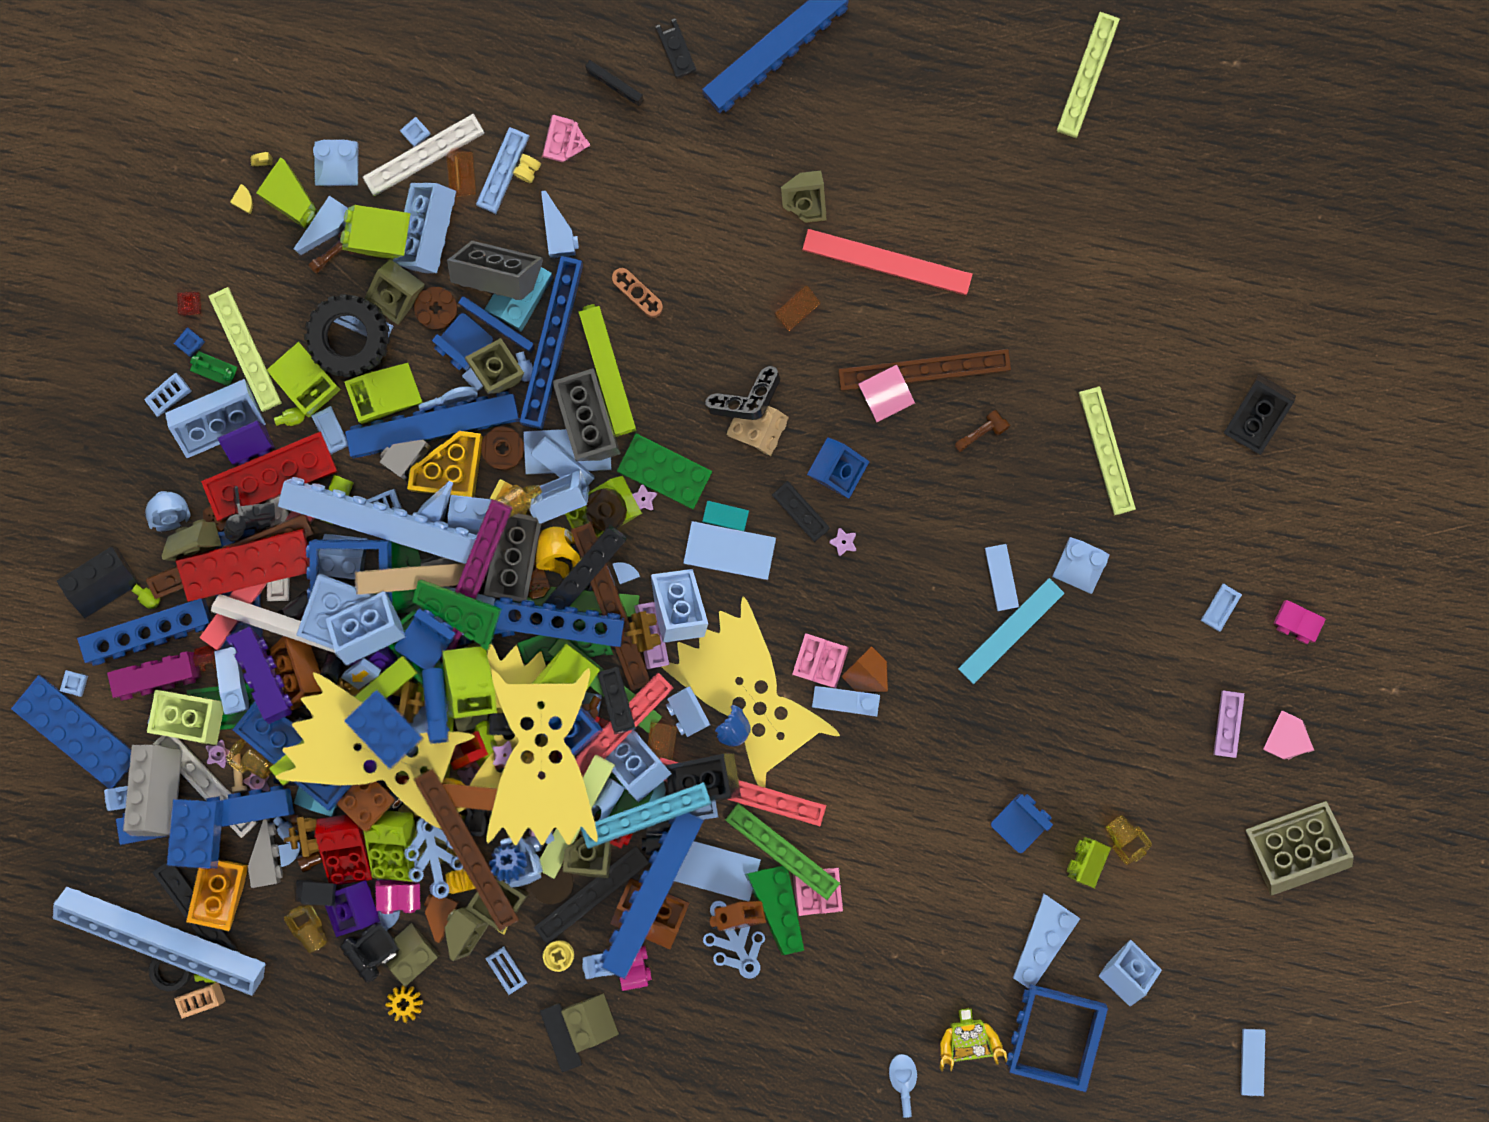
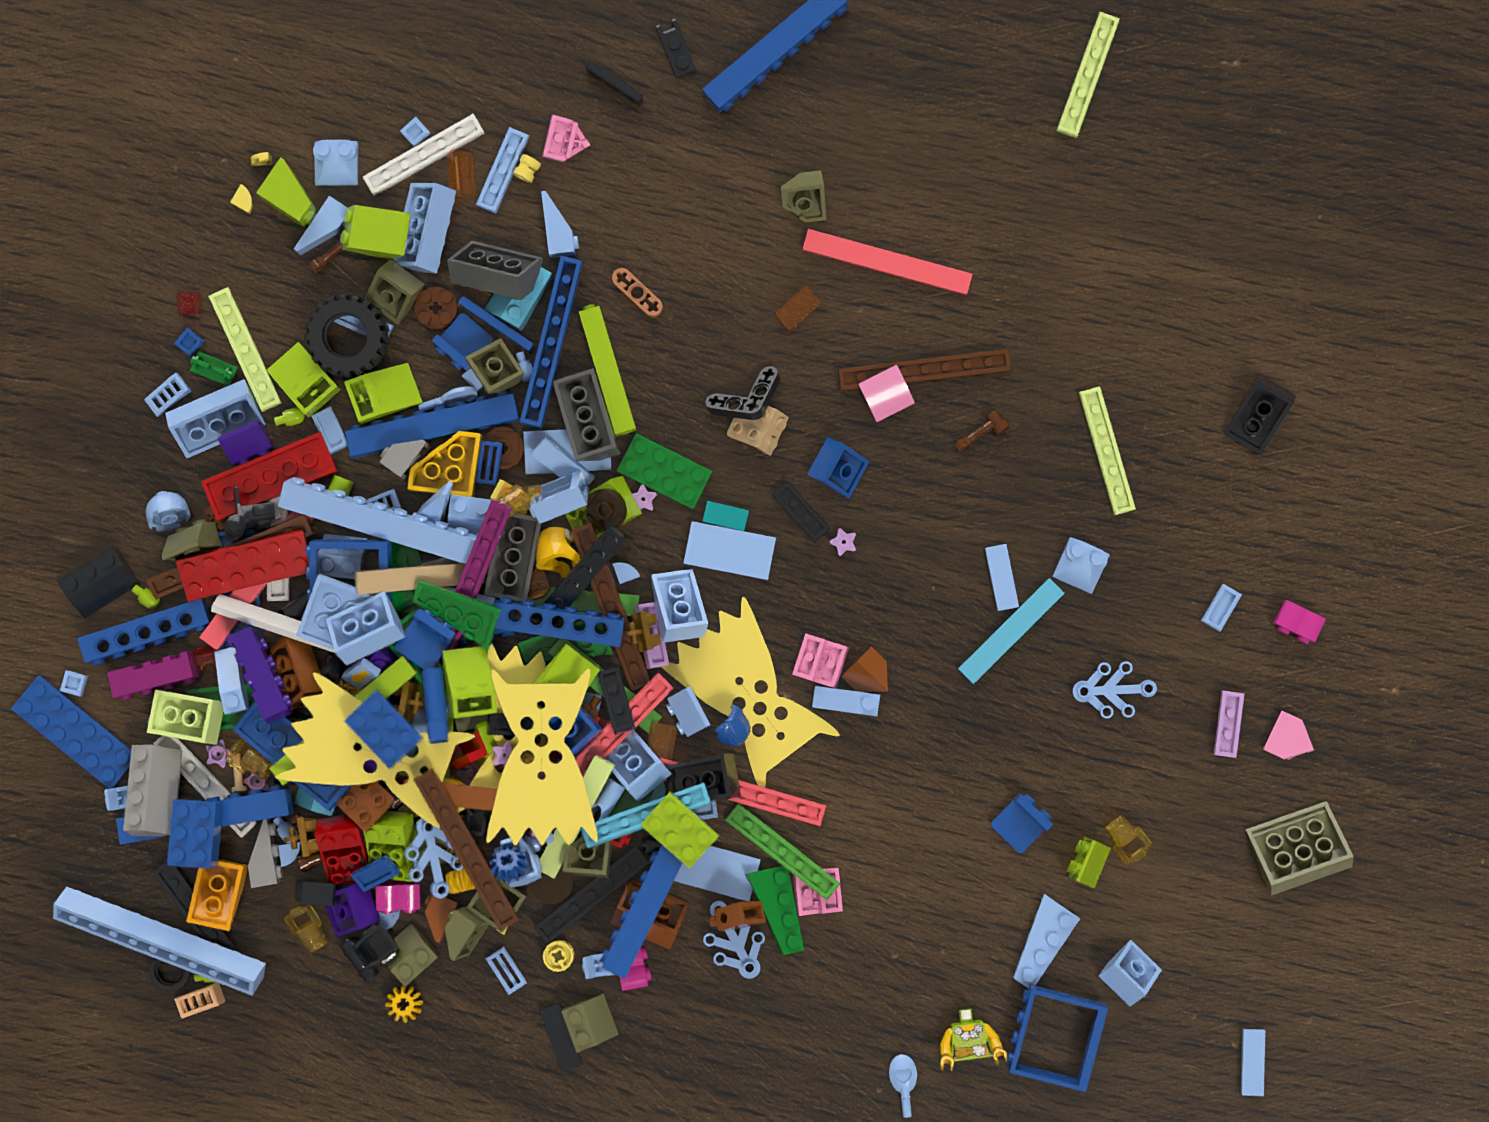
none -> blue tile [351,854,400,892]
none -> blue tile [475,440,503,486]
none -> lime plate [641,792,719,869]
none -> light blue plant [1072,661,1157,718]

